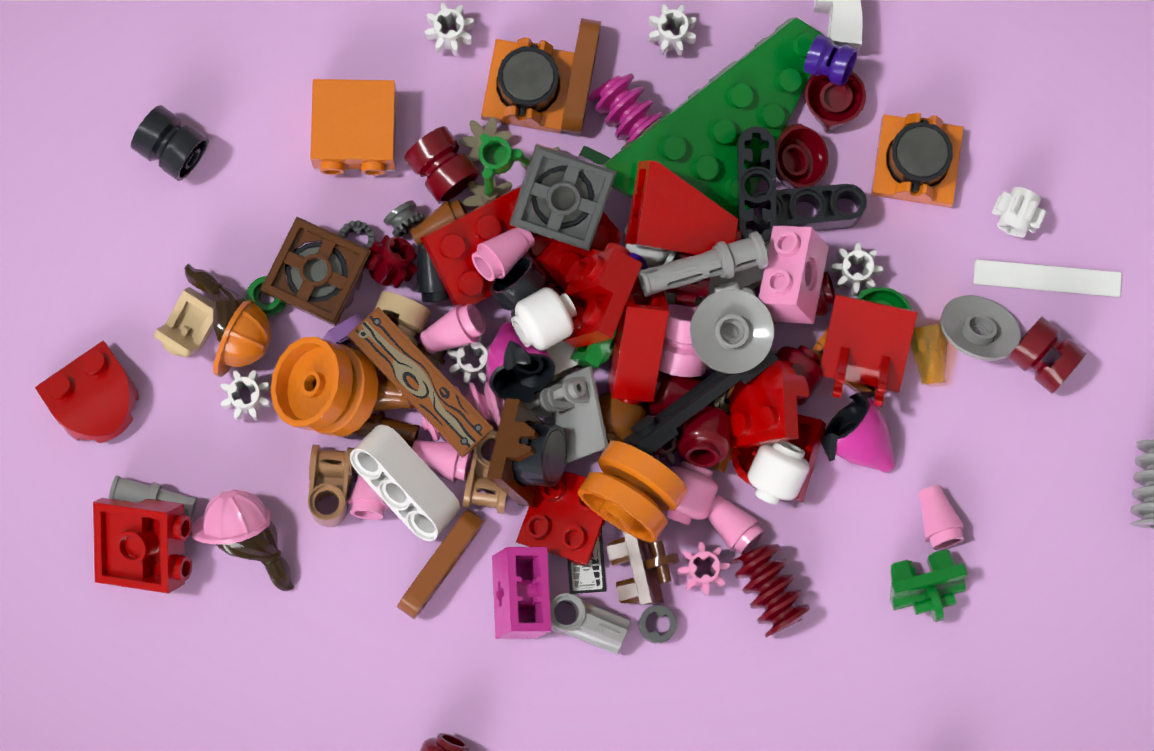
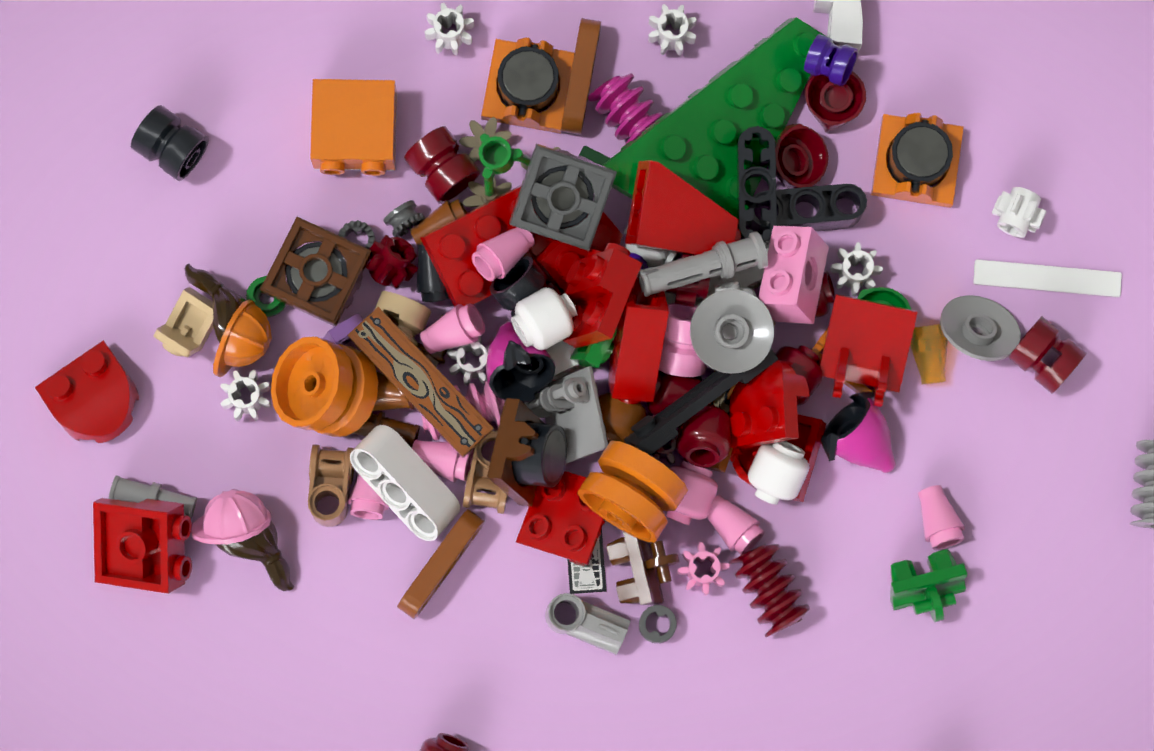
dark pink brick [492,547,552,639] -> none

